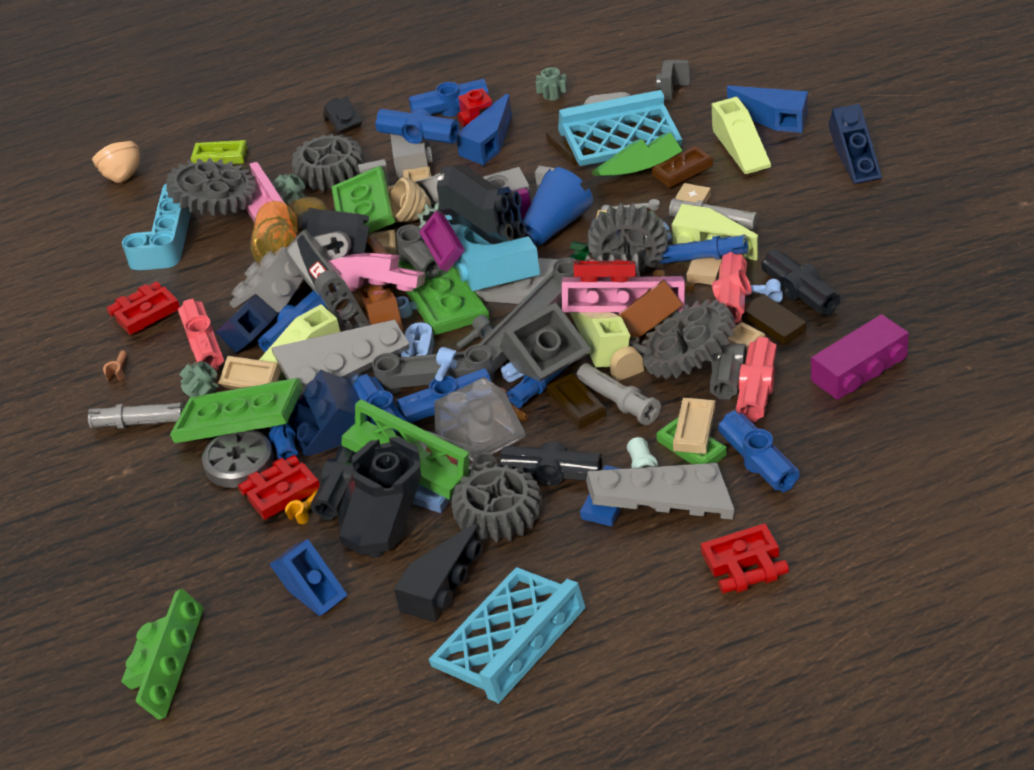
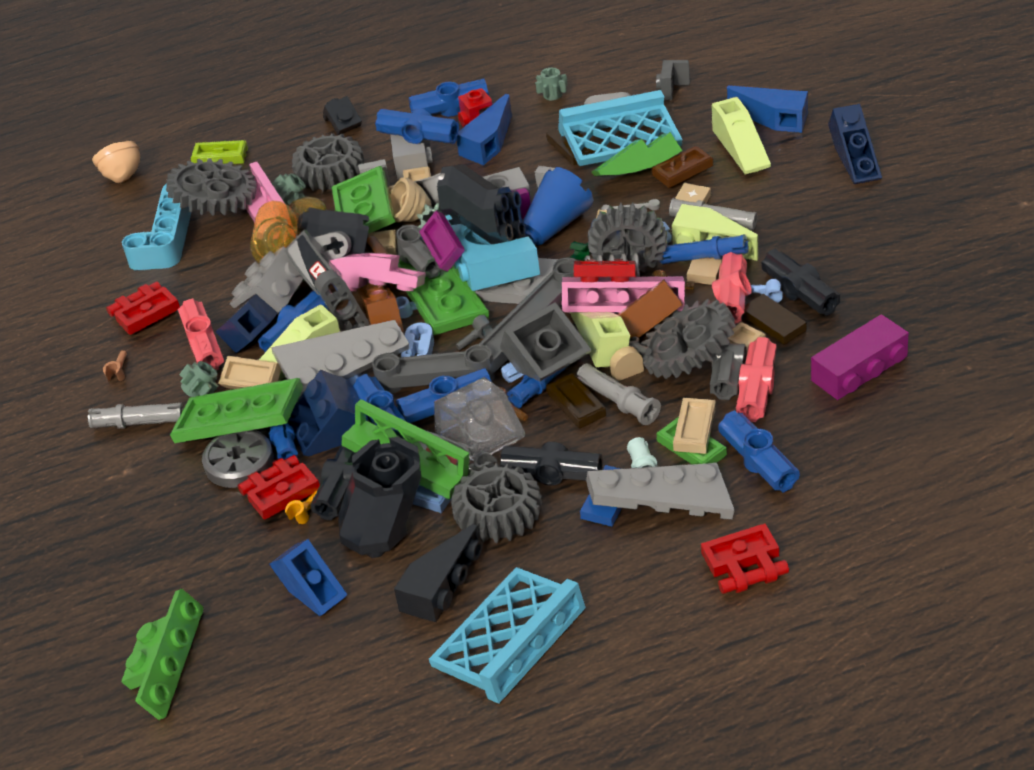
light blue hand [435,347,457,381] -> none

